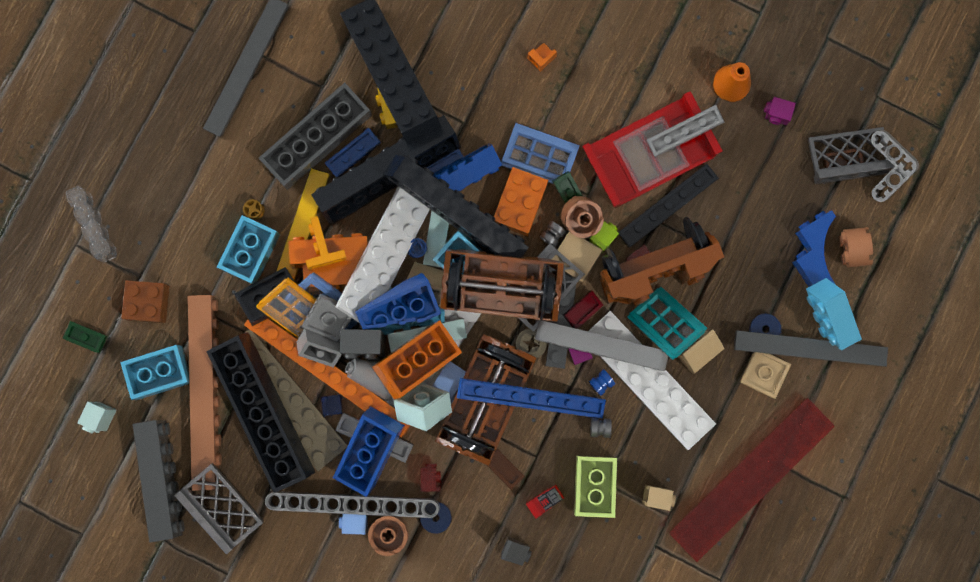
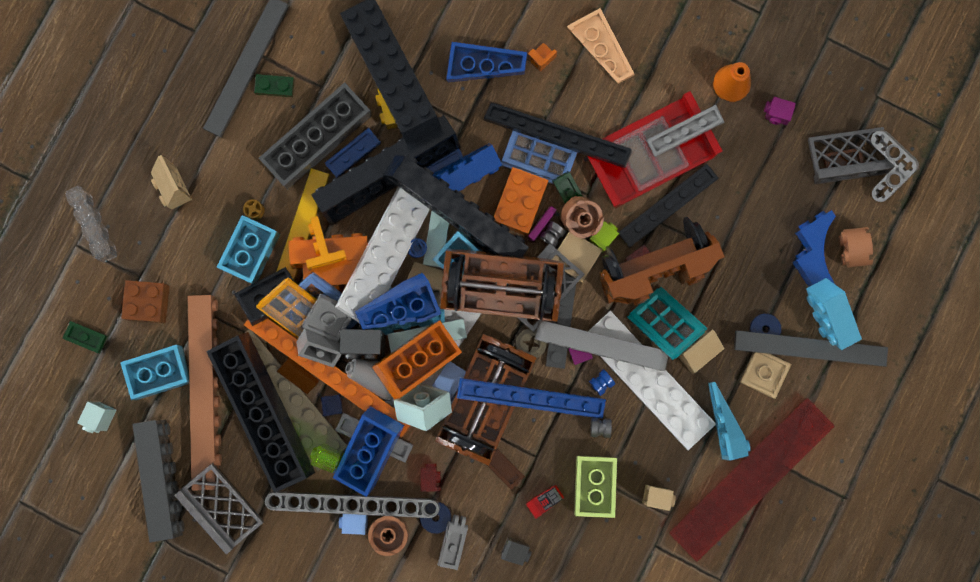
dark red tile [563,290,604,329] -> none
none -> tan slope [151,155,192,209]
none -> dark green plate [254,74,295,97]
none -> reddish brown tile [277,357,319,394]
none -> clear neon green brick [310,443,344,473]
none -> light grey hinge [437,514,468,570]
none -> blue wedge [446,42,527,83]
none -> black tile [484,102,632,168]
none -> magenta tile [528,206,557,243]
none -> light nougat wing [567,8,635,84]
none -> medium azure wedge [708,382,750,460]

